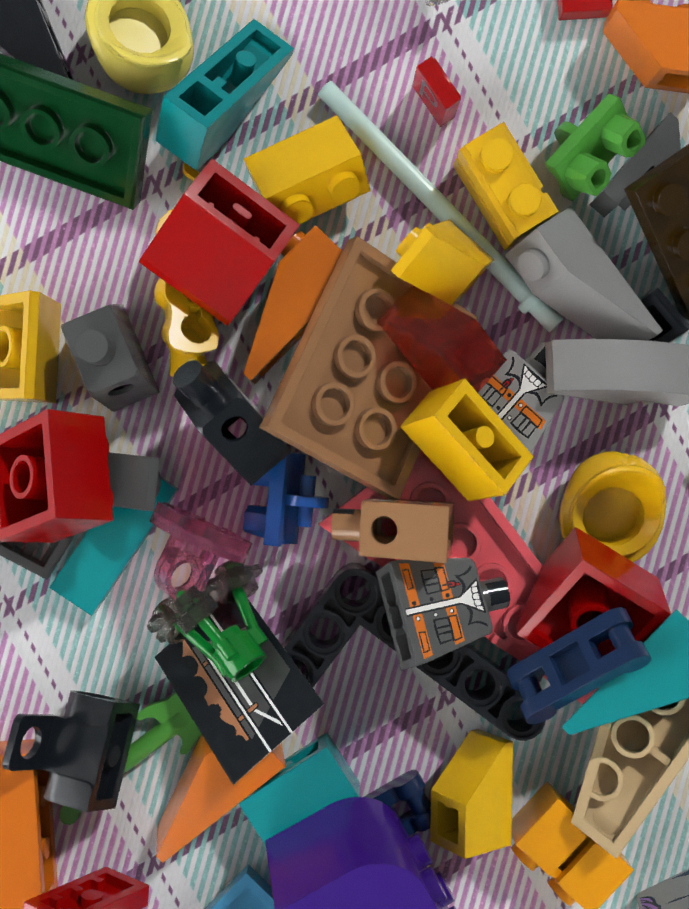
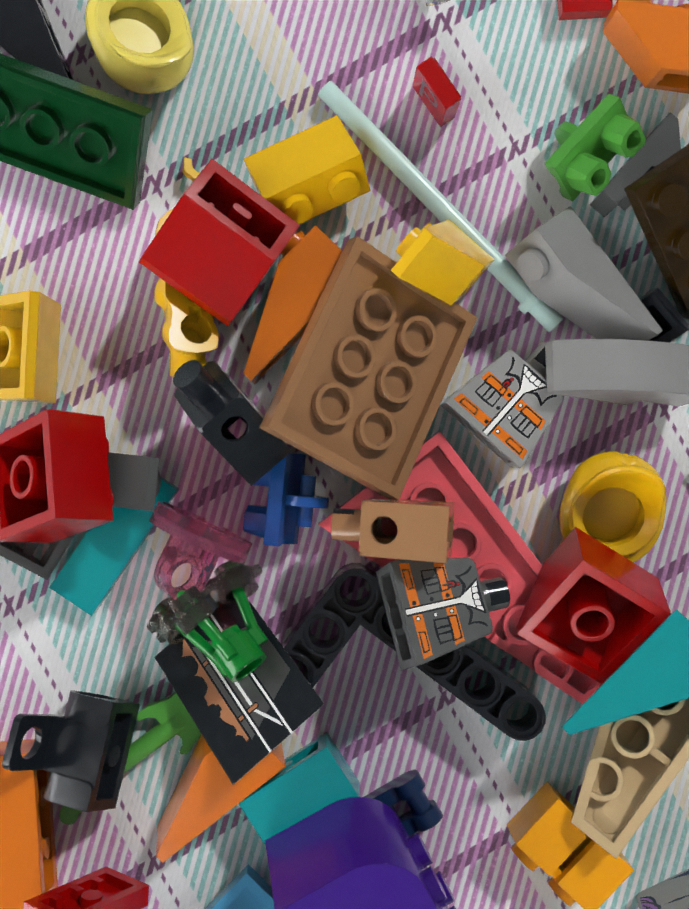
dark grey torso [61,304,160,412] -> none
teal slope [155,19,294,171] -> none
clear red slope [376,286,507,393] -> none
yellow brick [400,378,534,501] -> none
yellow slope [430,729,513,859] -> none
yellow brick [453,122,559,251] -> none
dark blue plate [507,607,652,724] -> none

